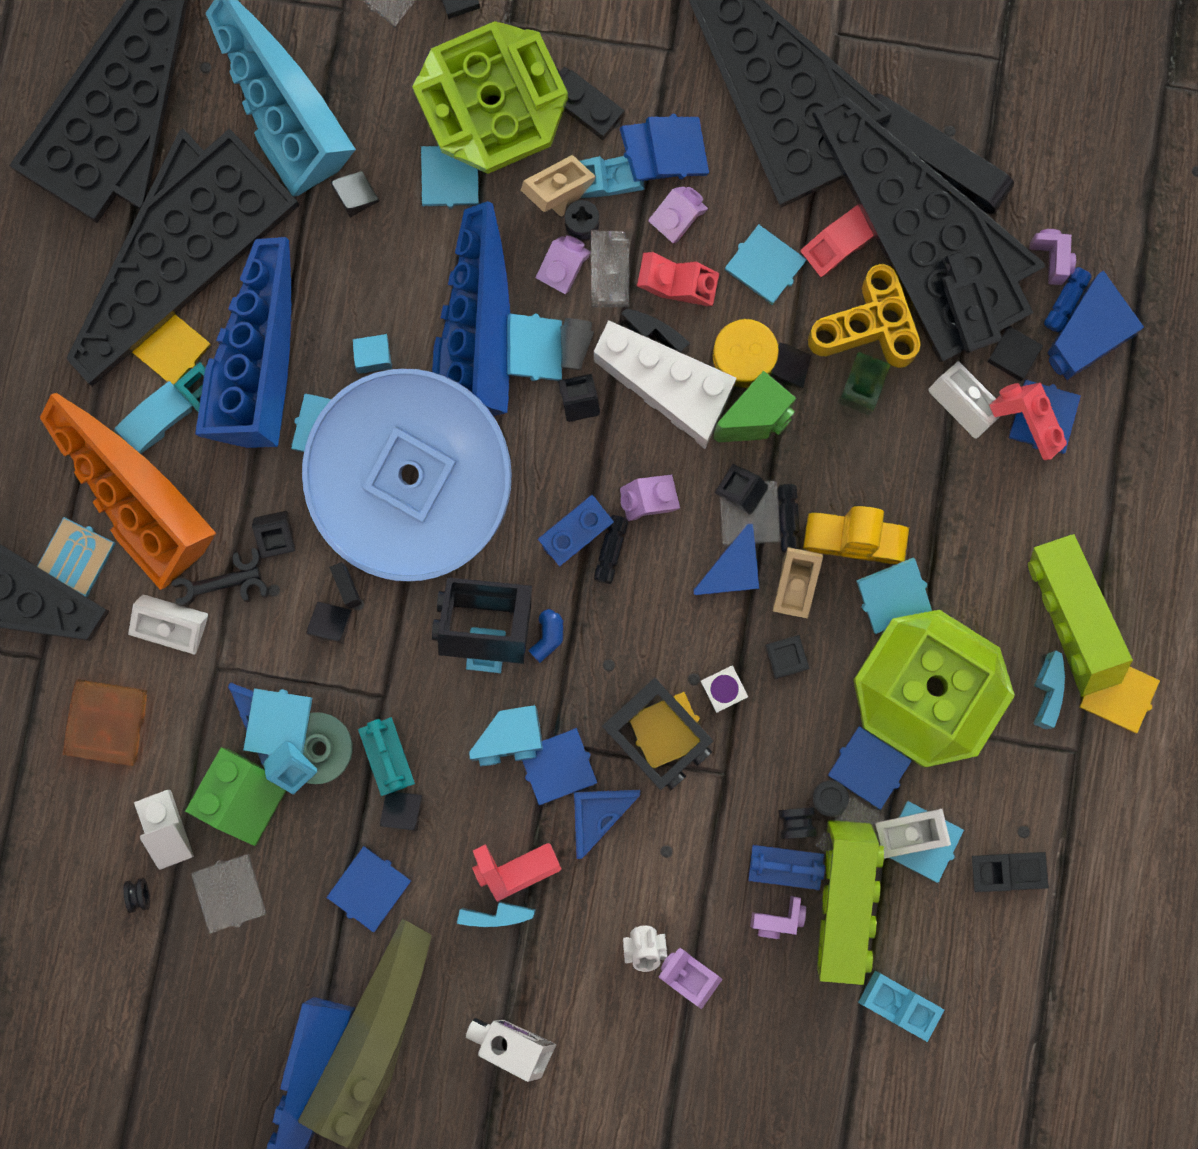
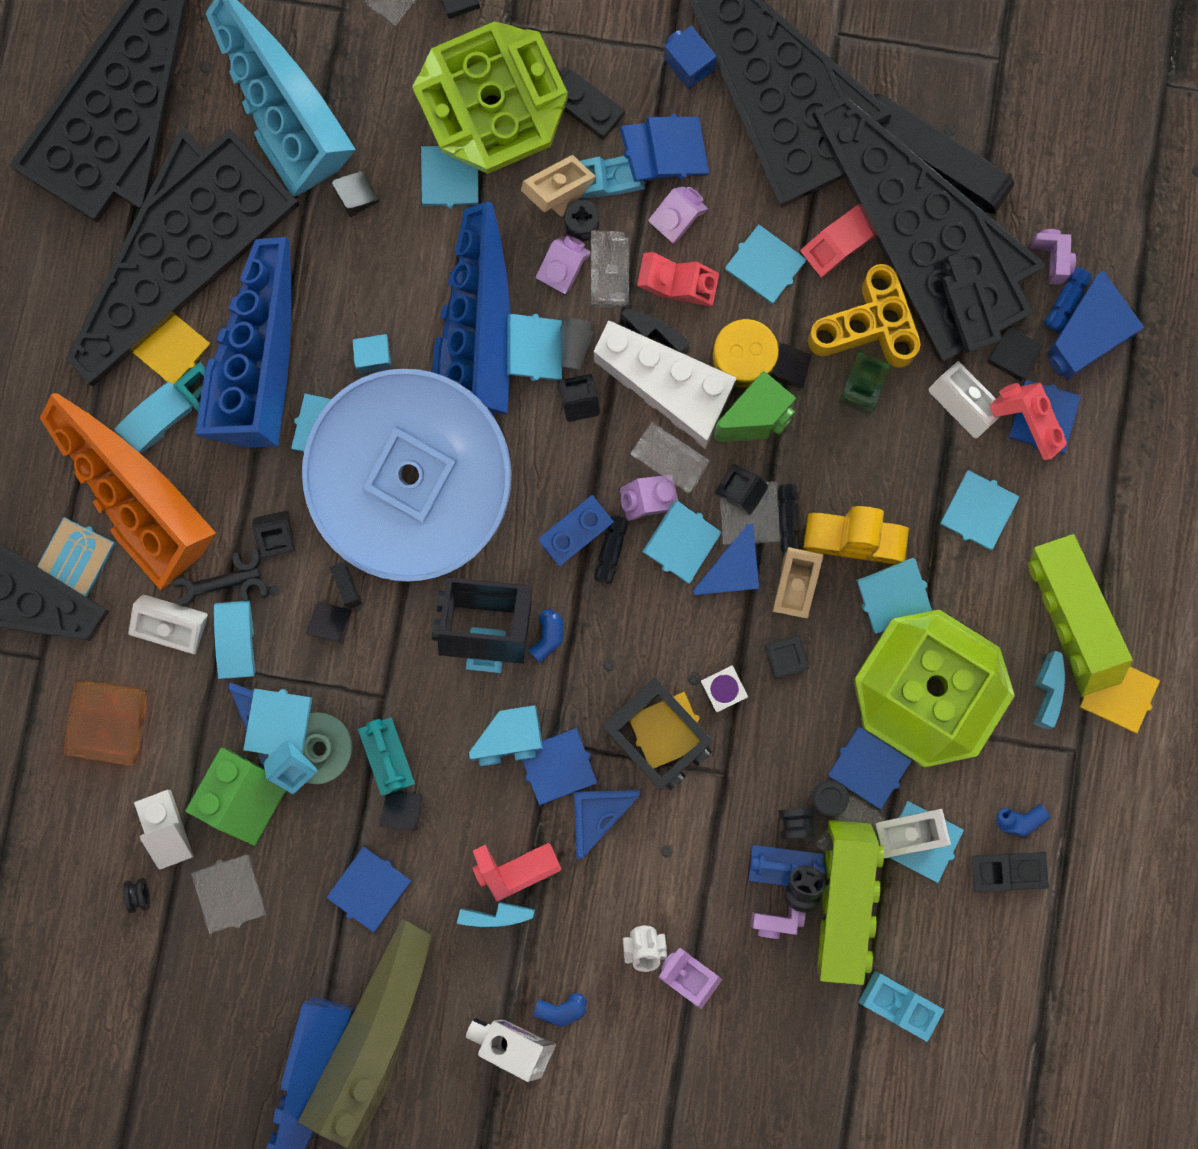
none -> medium azure slope [214,601,256,679]
none -> blue arm [533,993,587,1027]
none -> clear hinge [630,422,711,494]
none -> medium azure piece [642,500,722,584]
none -> blue brick [664,26,717,89]
none -> black wheel [784,865,826,913]
none -> medium azure piece [940,470,1020,551]
none -> blue arm [996,804,1051,837]

